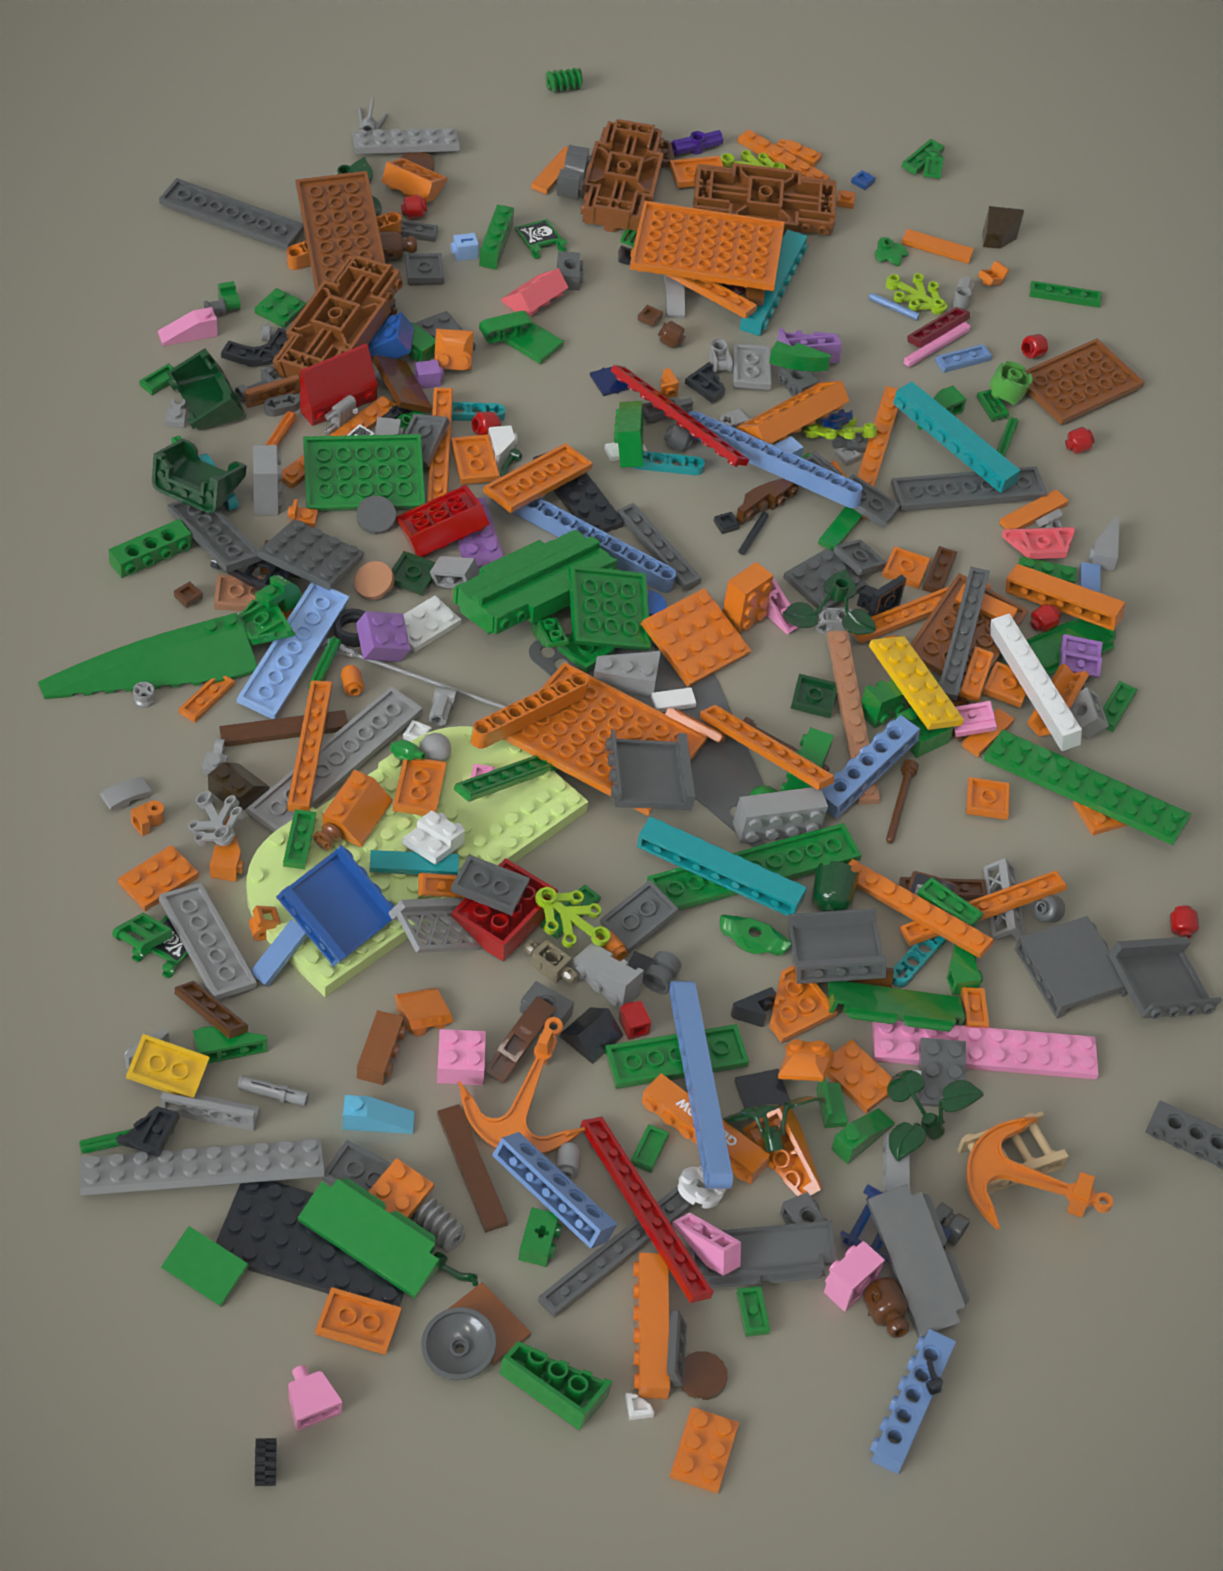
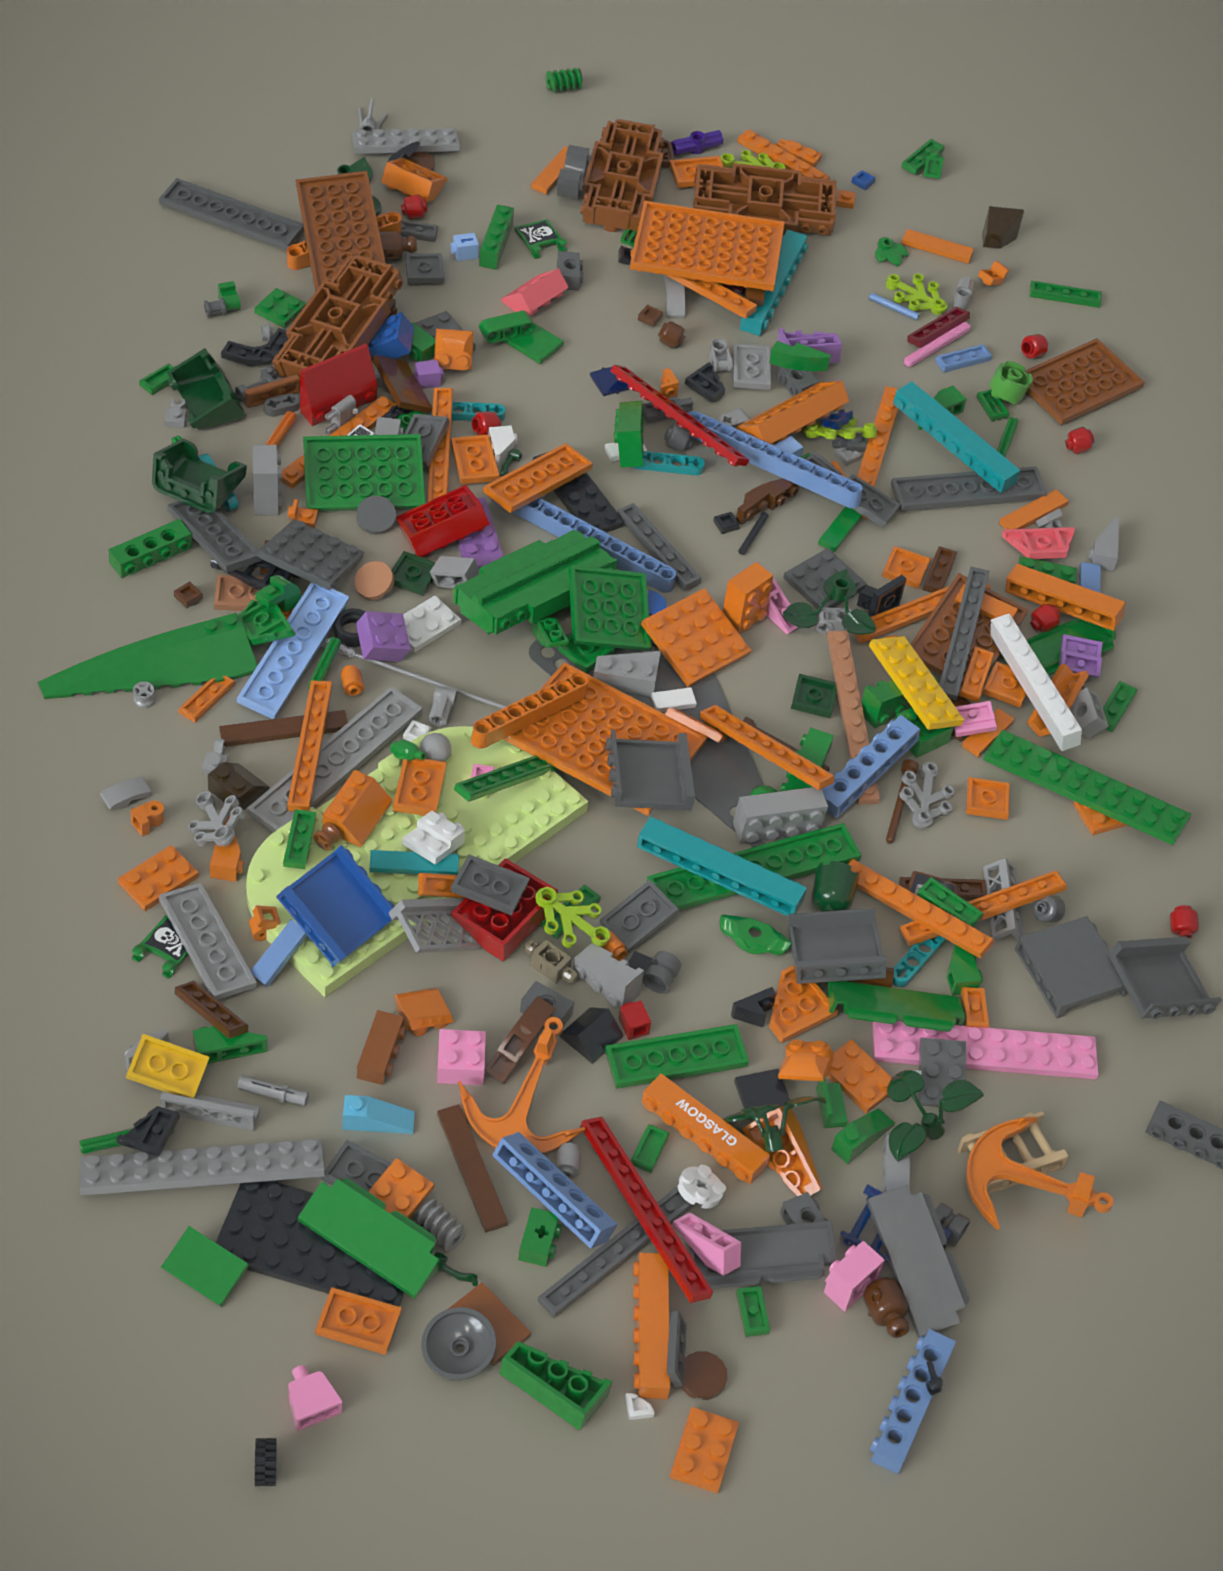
green plate [112,912,173,956] -> none
bright pink slope [158,307,218,346] -> none
medium blue beam [670,981,733,1189] -> none
dark grey plate [833,539,886,576] -> none
none -> black slope [387,141,420,162]
none -> light grey plant [899,762,955,829]

